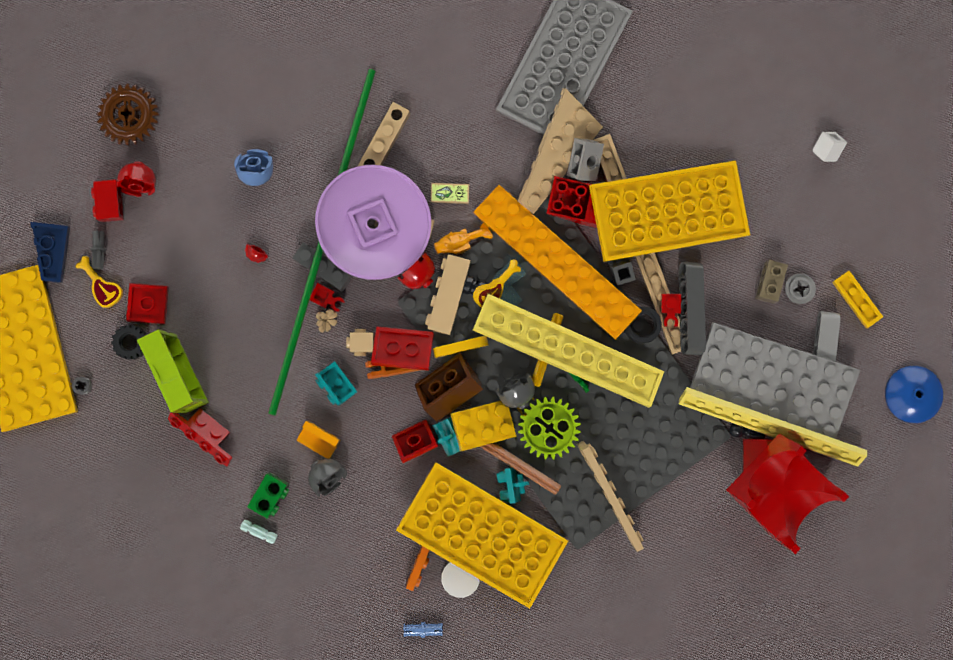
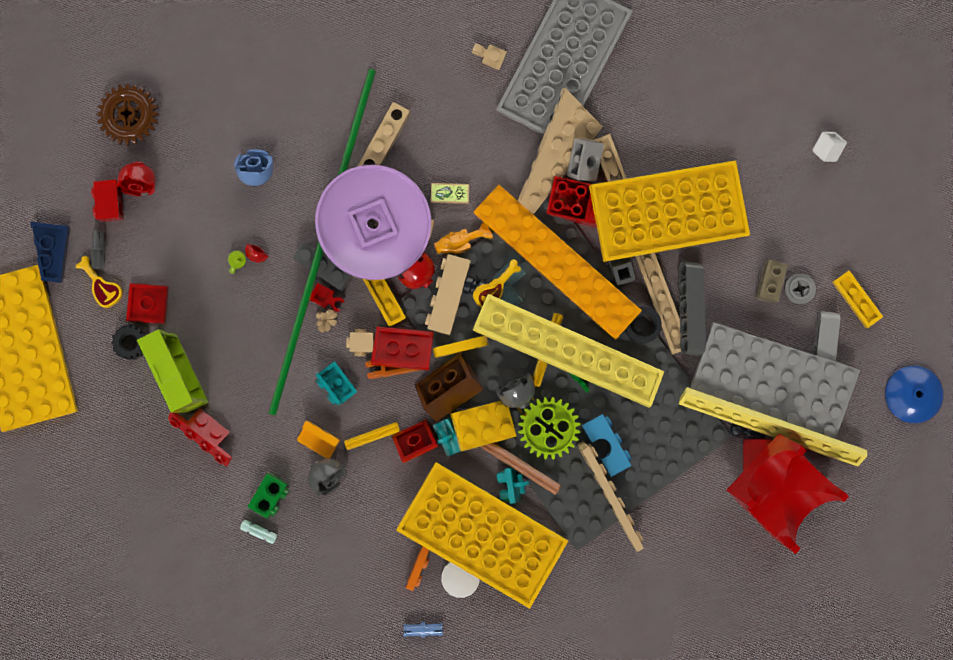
flat silver bush [72,377,92,395] -> none
red plate [661,294,681,327] -> none
none -> lime piece [228,251,246,274]
none -> yellow axle [344,422,400,450]
none -> yellow plate [363,279,406,327]
none -> tan plate [472,43,507,70]
none -> dark azure arch [581,414,632,477]

